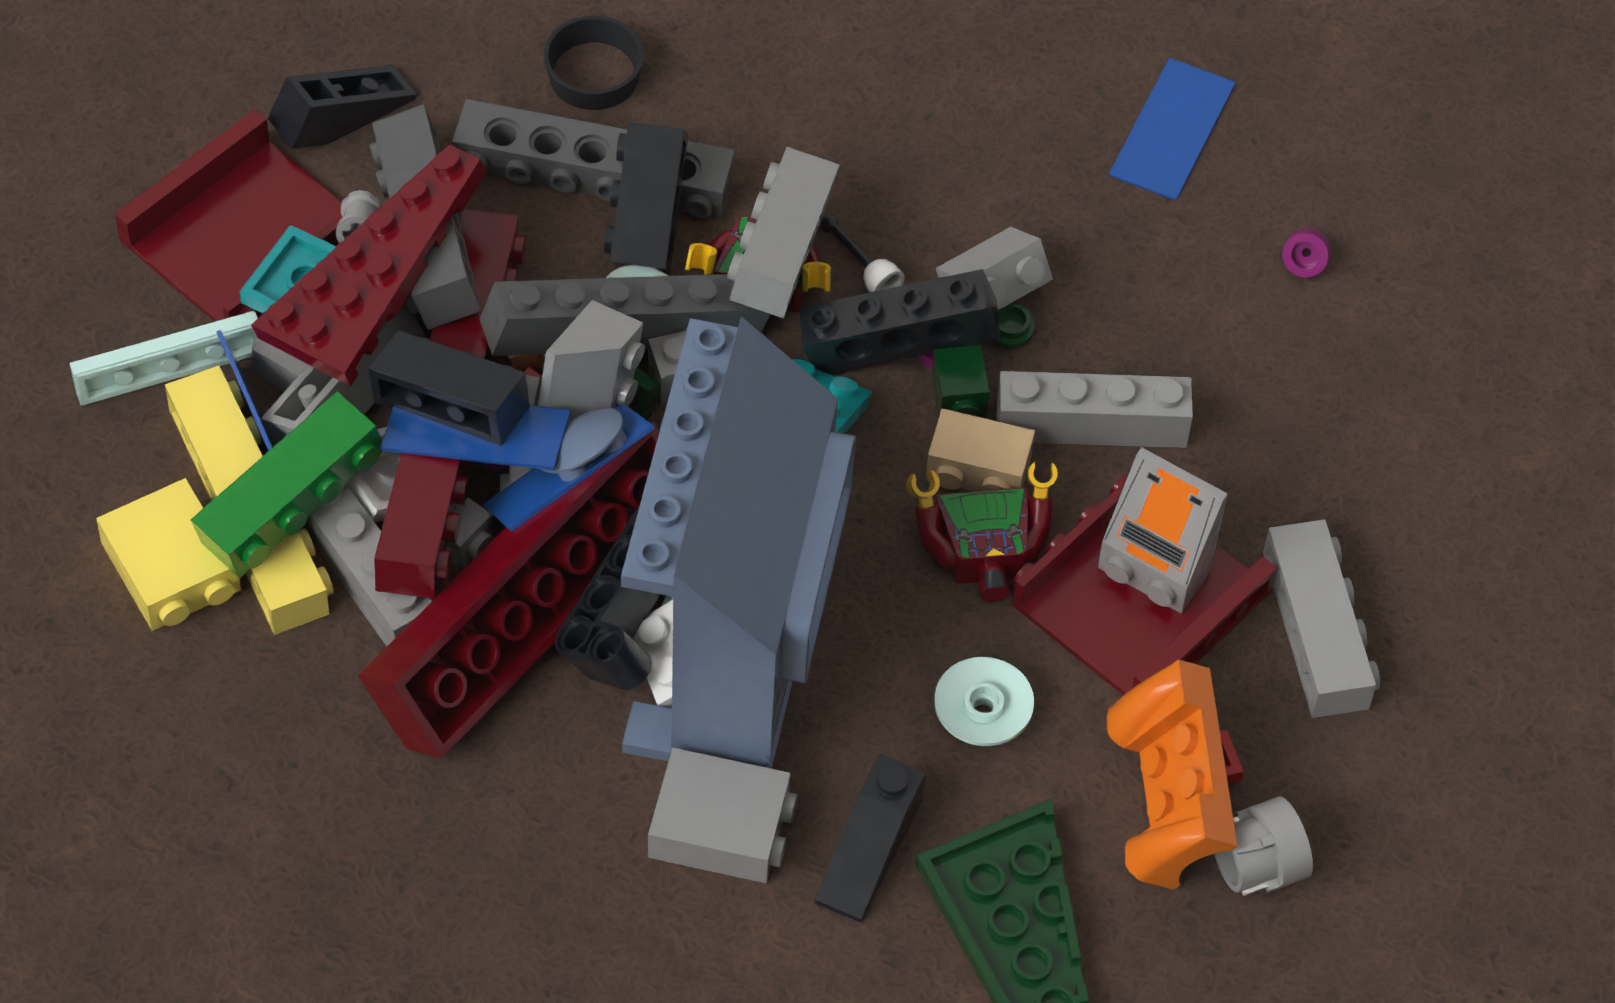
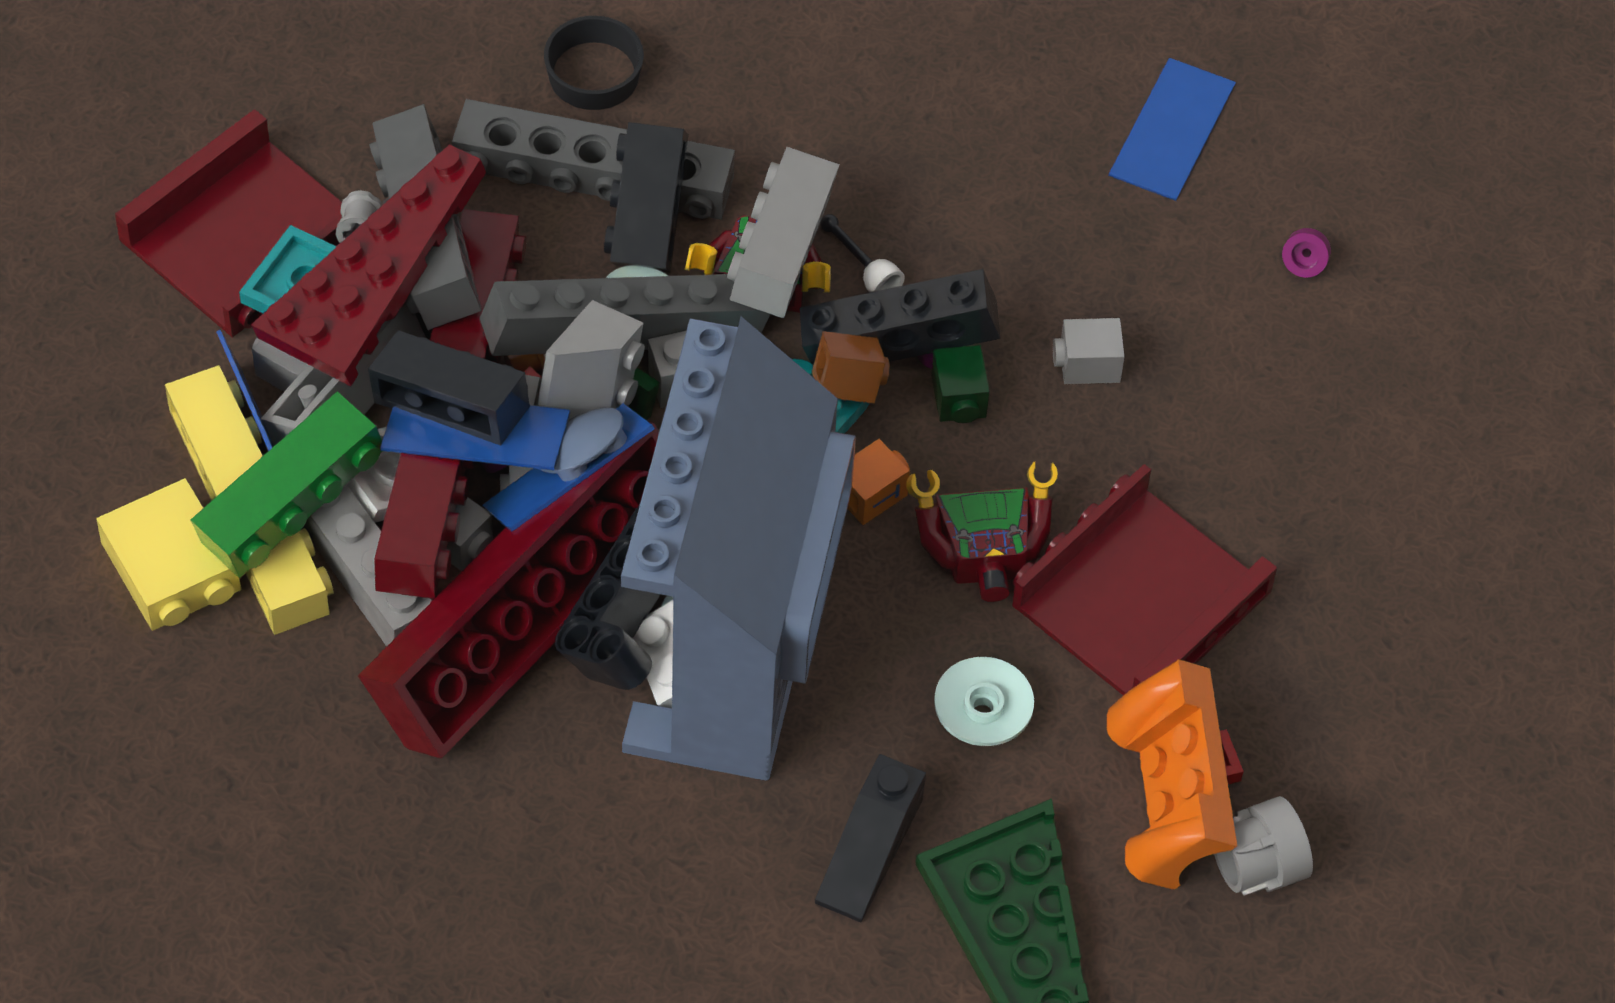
light aqua tile [70,310,258,406] -> none
black slope [267,65,417,149] -> none
light grey brick [648,747,798,883] -> none
tan brick [926,409,1035,491] -> none
light grey brick [935,227,1053,310] -> none
dark green plate [993,303,1035,348] -> none
light grey brick [996,371,1193,448] -> none
light grey slope [1098,447,1228,614] -> none
light grey brick [1263,519,1380,718] -> none
none -> dark orange brick [812,331,890,403]
none -> orange brick [847,439,910,525]
none -> light grey brick [1053,318,1125,384]

